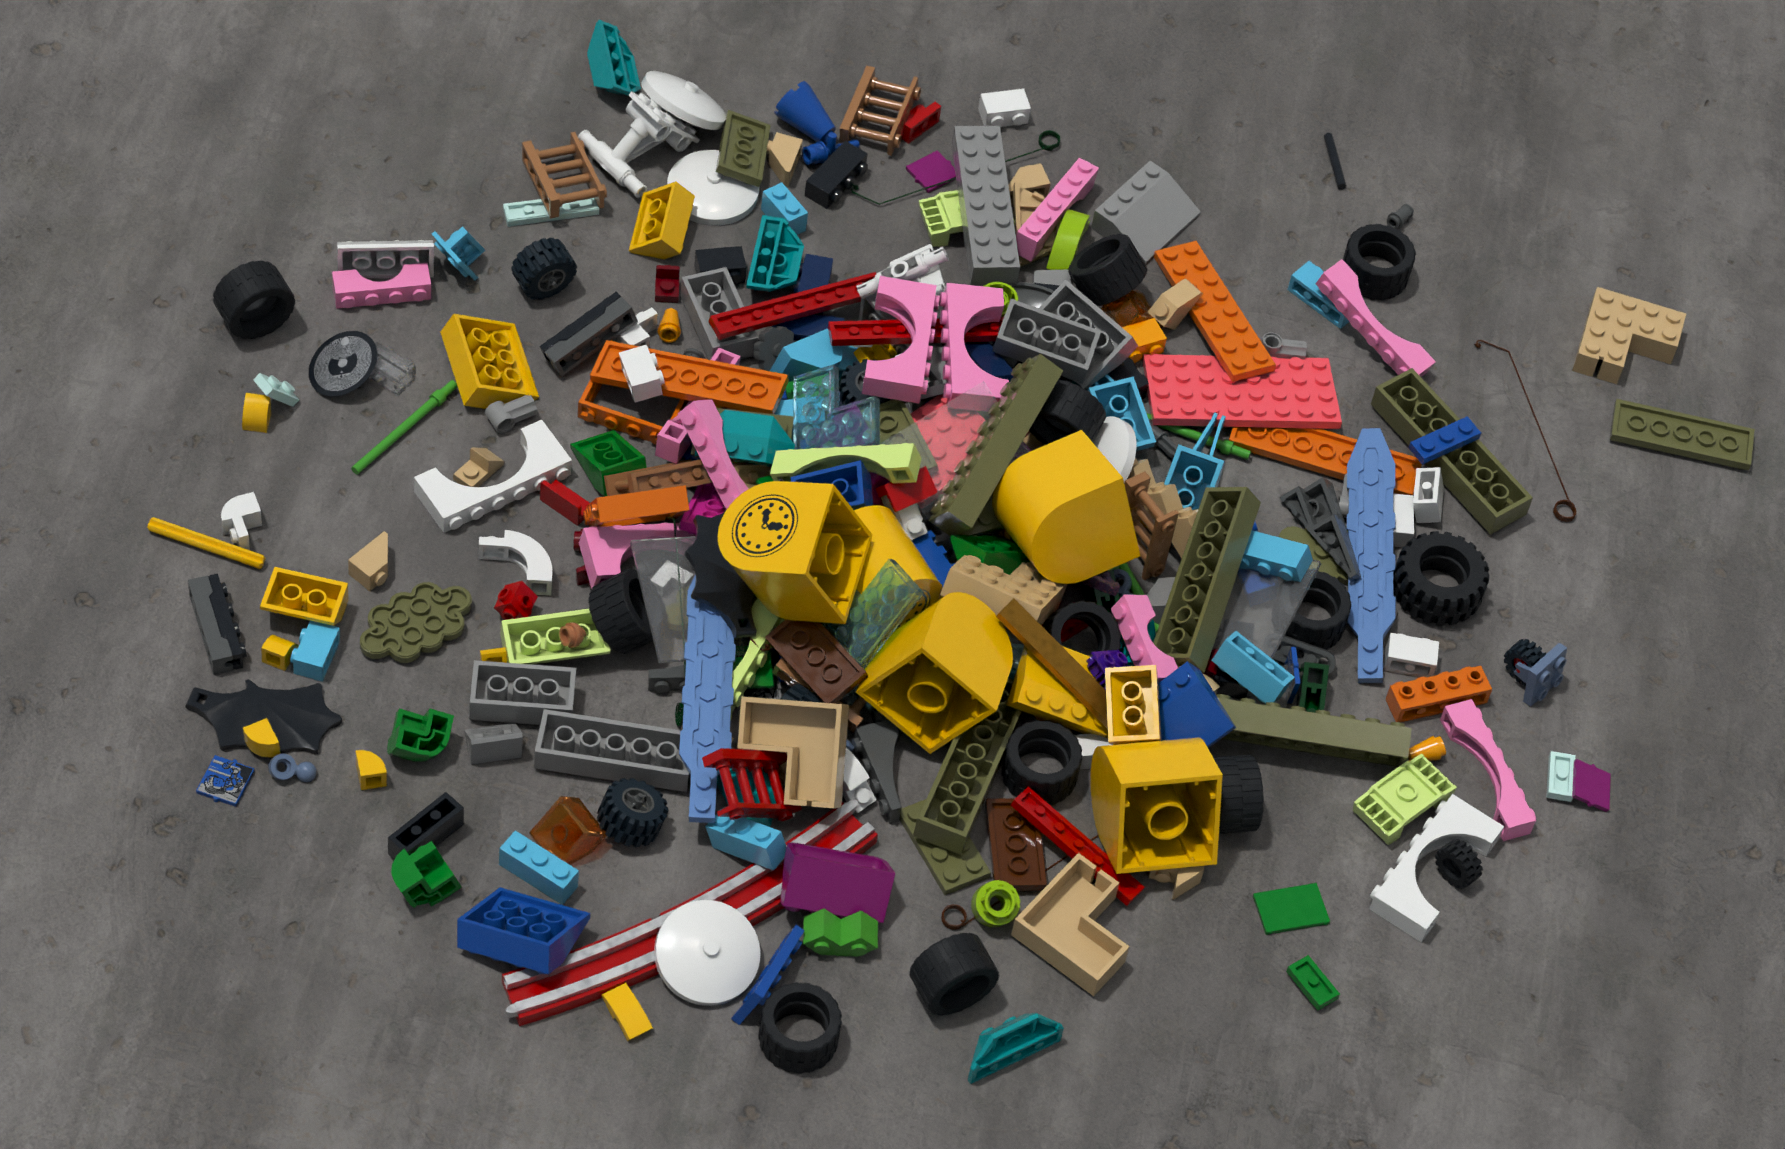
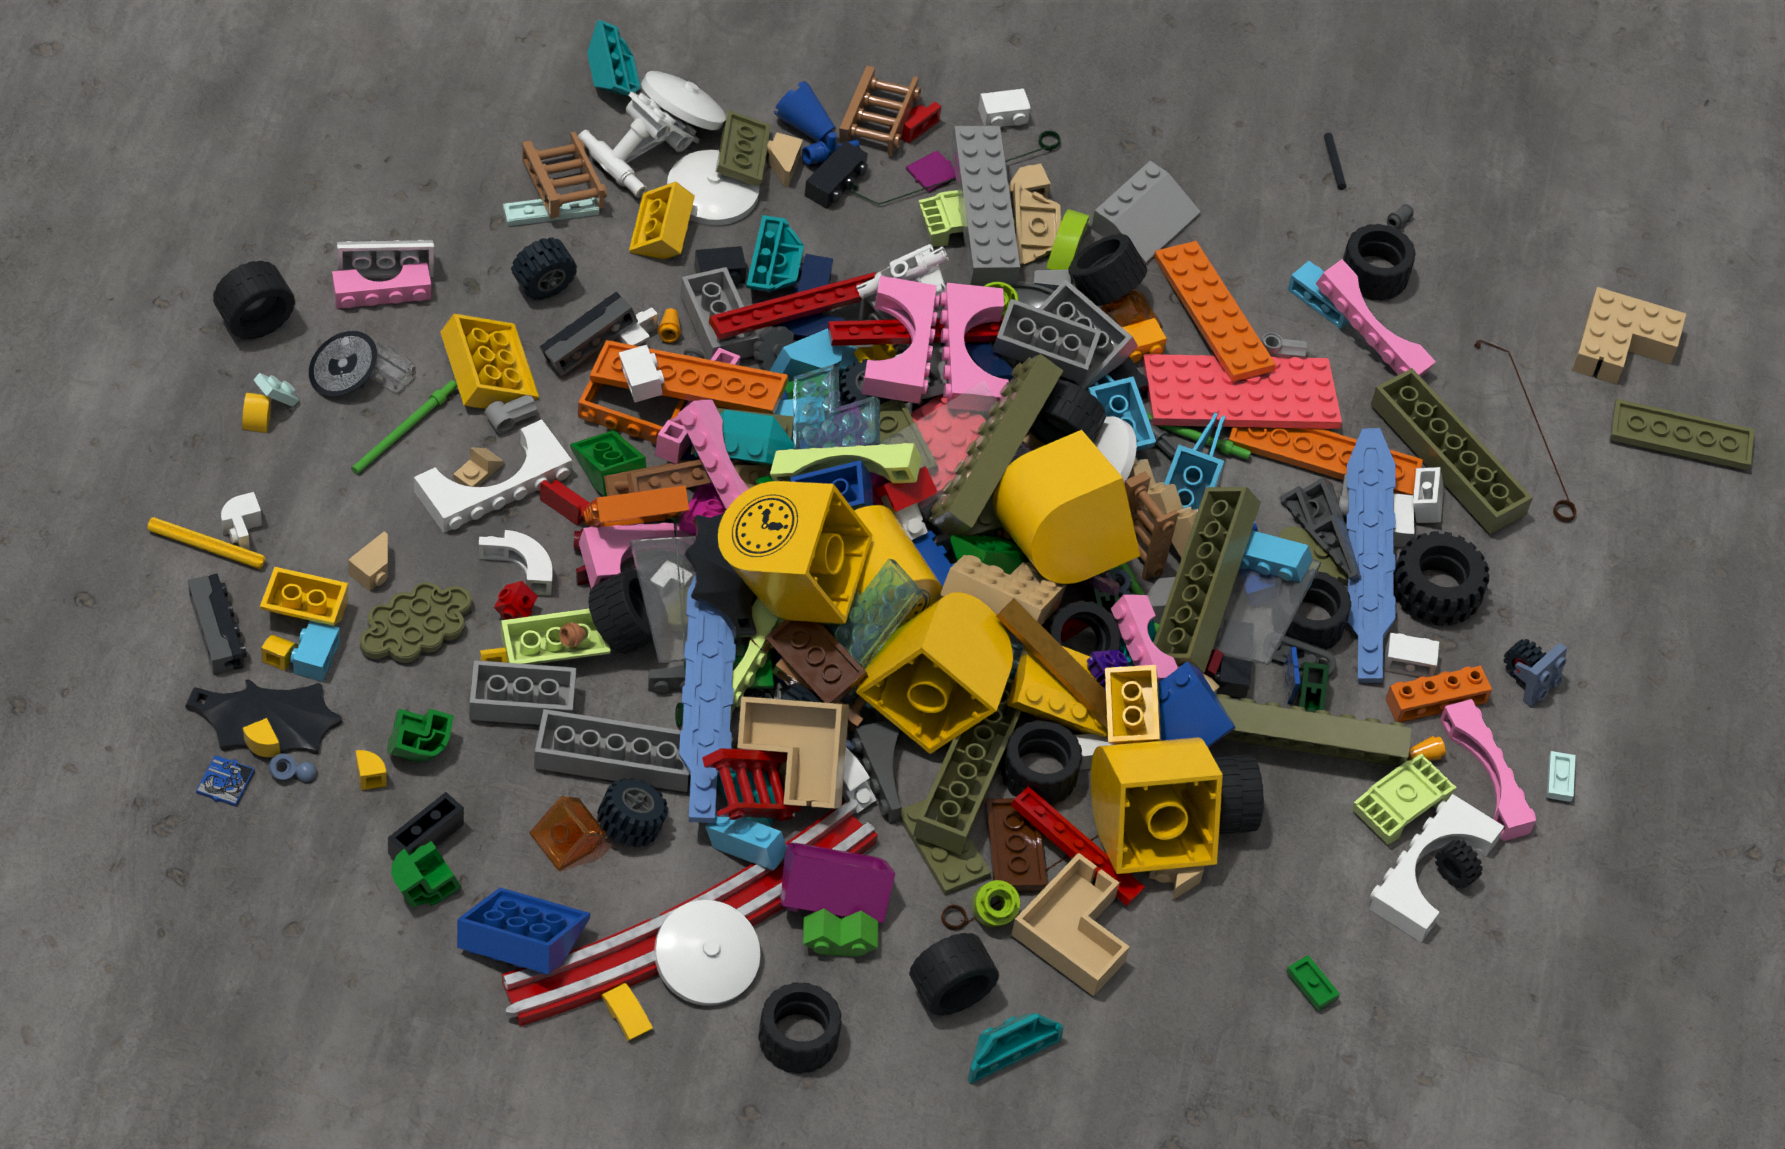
medium azure bracket [432,226,486,280] -> none
light grey slope [464,723,523,765] -> none
medium azure brick [499,830,579,905] -> none
dark red bracket [655,265,680,303] -> none
blue wing [731,924,805,1025] -> none
medium azure brick [761,182,808,235] -> none
bright pink arch [1016,158,1099,262] -> none
tan slope [1148,279,1203,330] -> none
medium azure brick [1211,631,1295,704] -> none
green piece [1253,883,1330,935] -> none
blue plate [1408,416,1481,465] -> none
magenta piece [1572,759,1611,812] -> none

